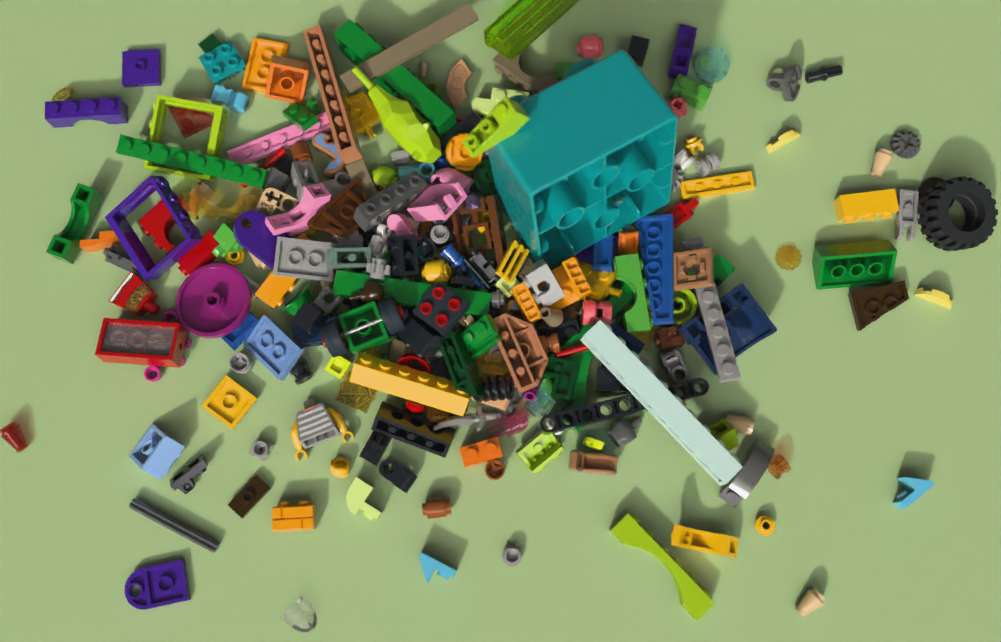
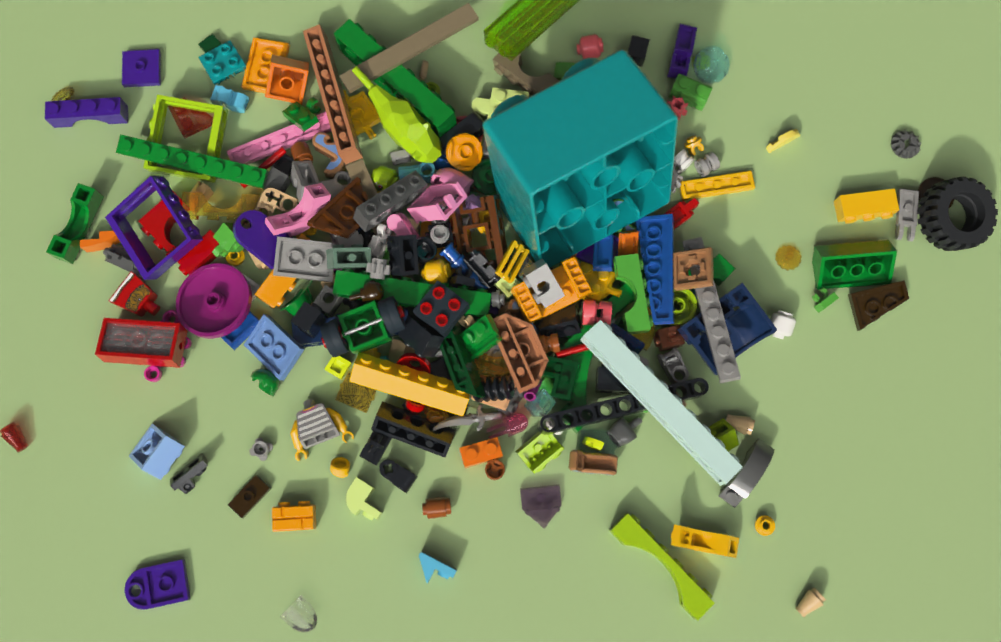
dark grey axle [129,499,220,552] -> none
yellow plate [202,375,258,430] -> none
light grey wheel [229,352,253,375] -> none
black wheel [290,361,314,385] -> none
light nougat tile [446,59,472,108] -> none
lime slope [462,96,530,158] -> none
light grey plate [502,546,522,566] -> none
dark tan cone [540,307,563,327] -> none
dark grey tile [766,64,802,102] -> none
clear orange wheel [767,454,791,480] -> none
black axle [805,65,843,84] -> none
tan cone [870,148,893,178] -> none
medium azure slope [893,477,935,509] -> none
light yellow tile [914,288,954,309] -> none
none -> green hair [251,368,280,396]
none -> slope [520,484,561,529]
none -> white head [770,310,796,339]
none -> bright green tile [812,288,839,313]

